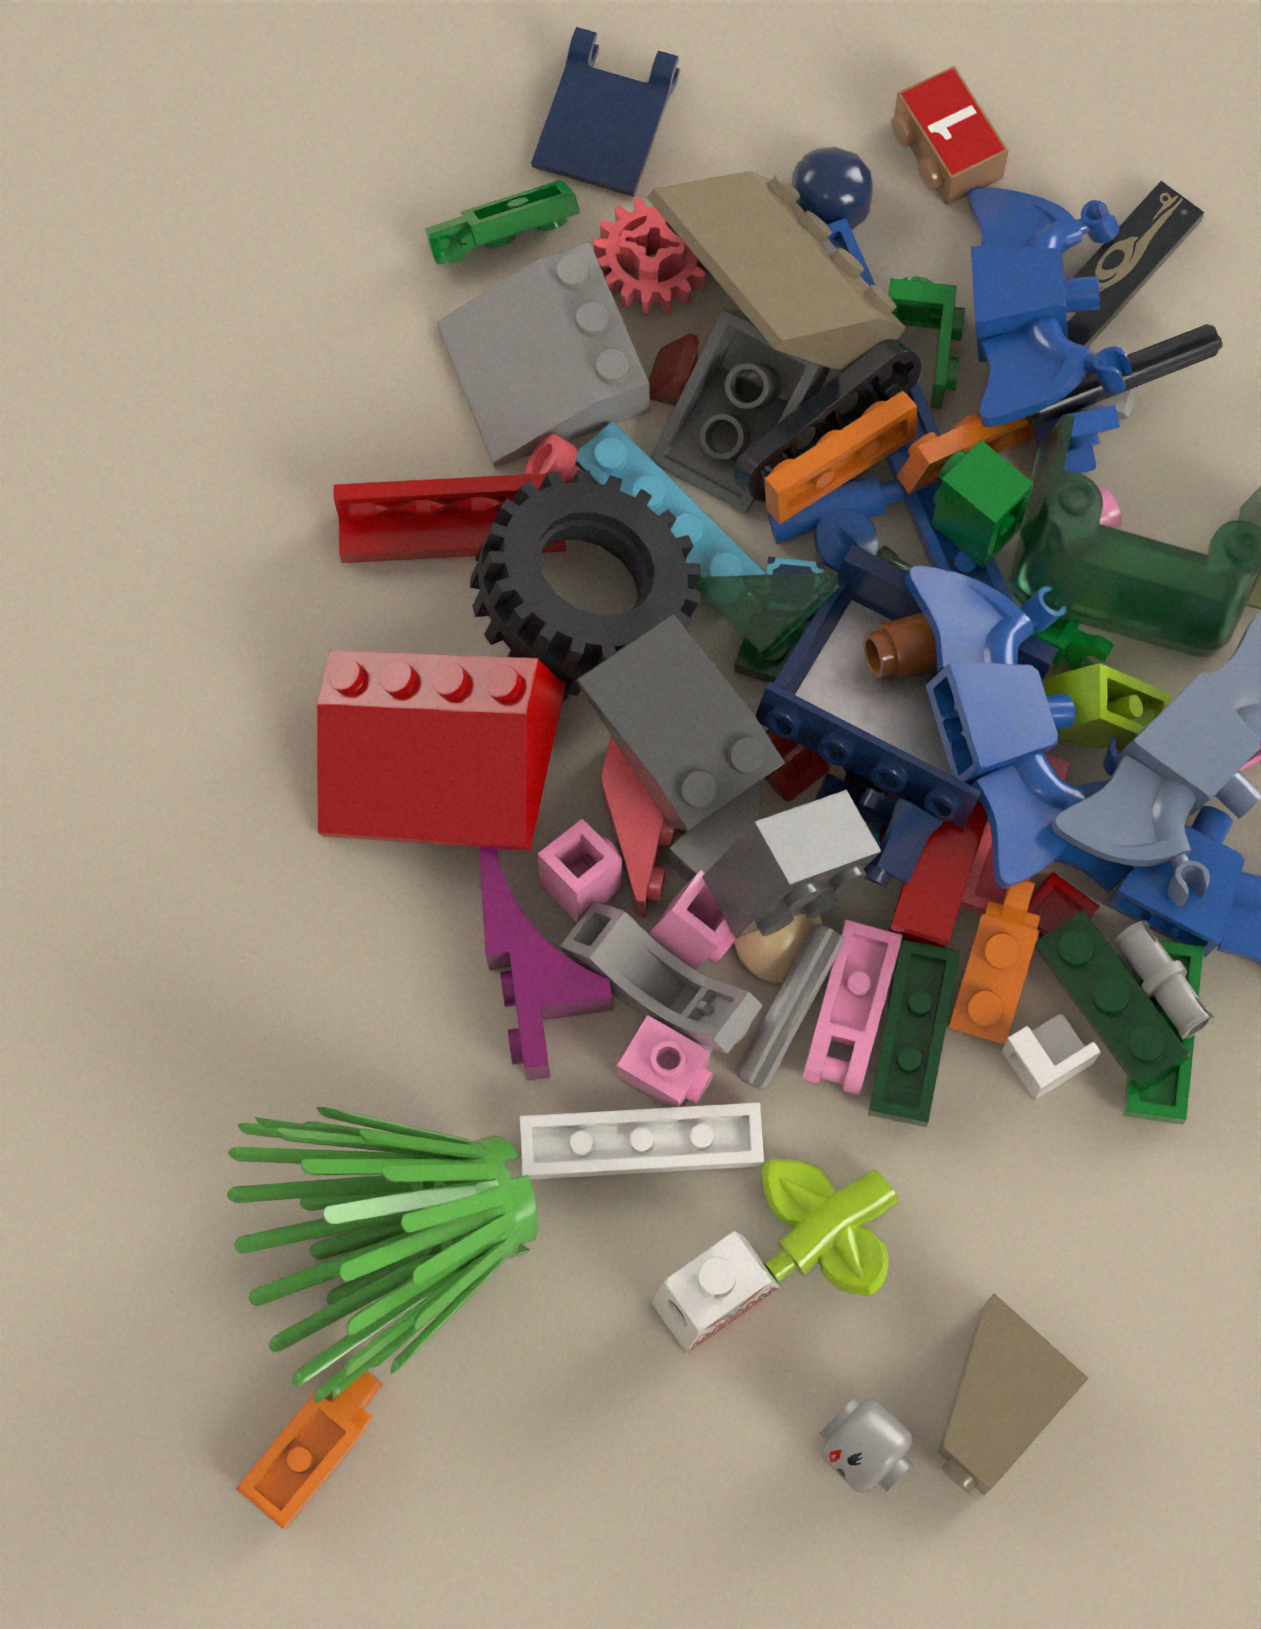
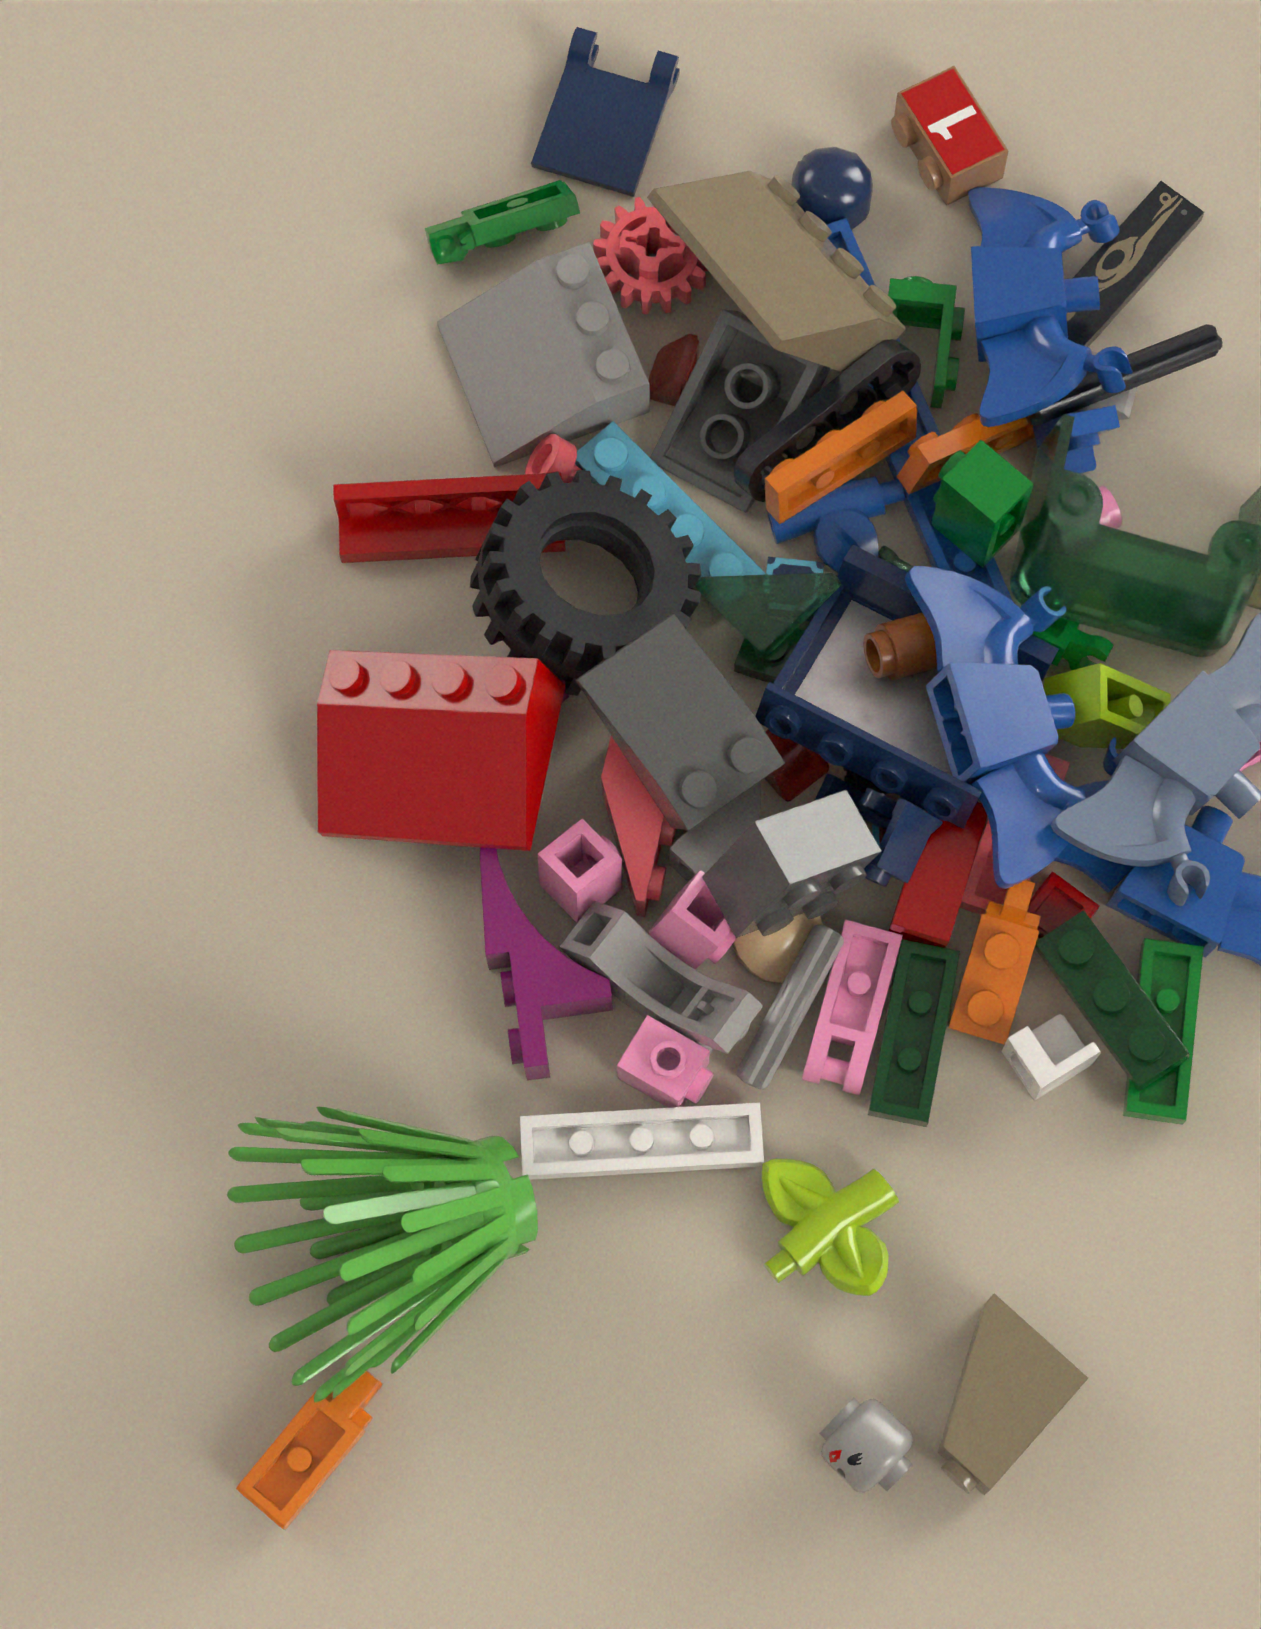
white torso [651,1231,780,1354] -> none
light grey pin [1114,920,1215,1039] -> none

